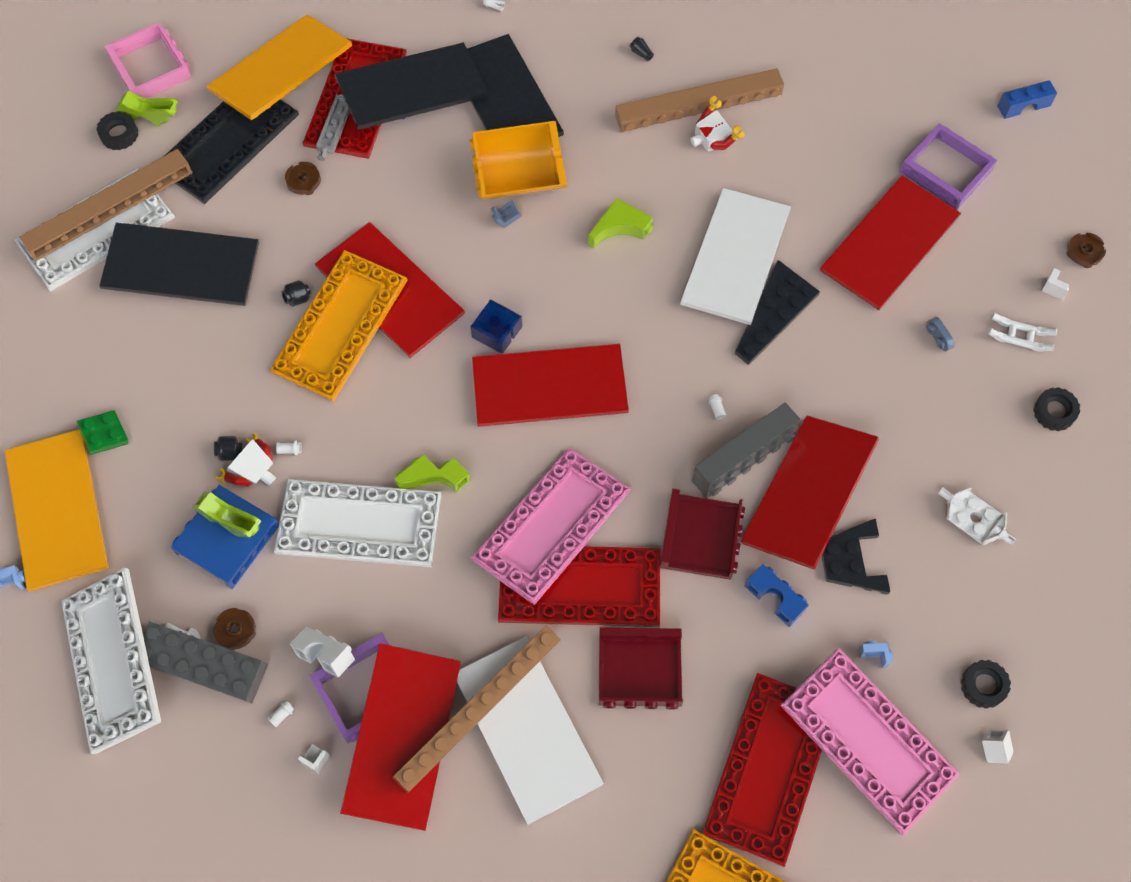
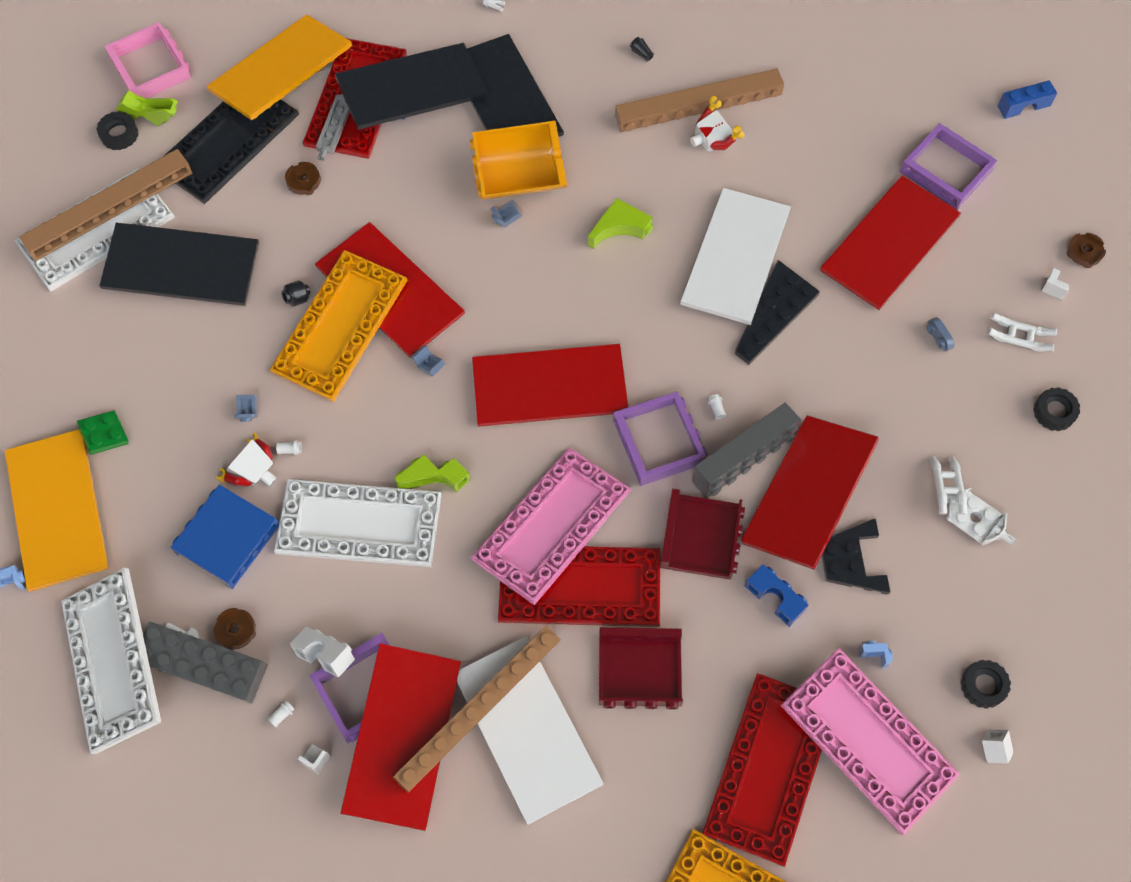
lime arch [192,492,261,538] -> none
black head [214,436,242,461] -> none
clear blue piece [470,299,522,354] -> none
none -> sand blue bracket [234,395,258,422]
none -> sand blue bracket [412,345,445,376]
none -> medium lavender window [613,391,708,486]
none -> white piece [929,456,967,515]

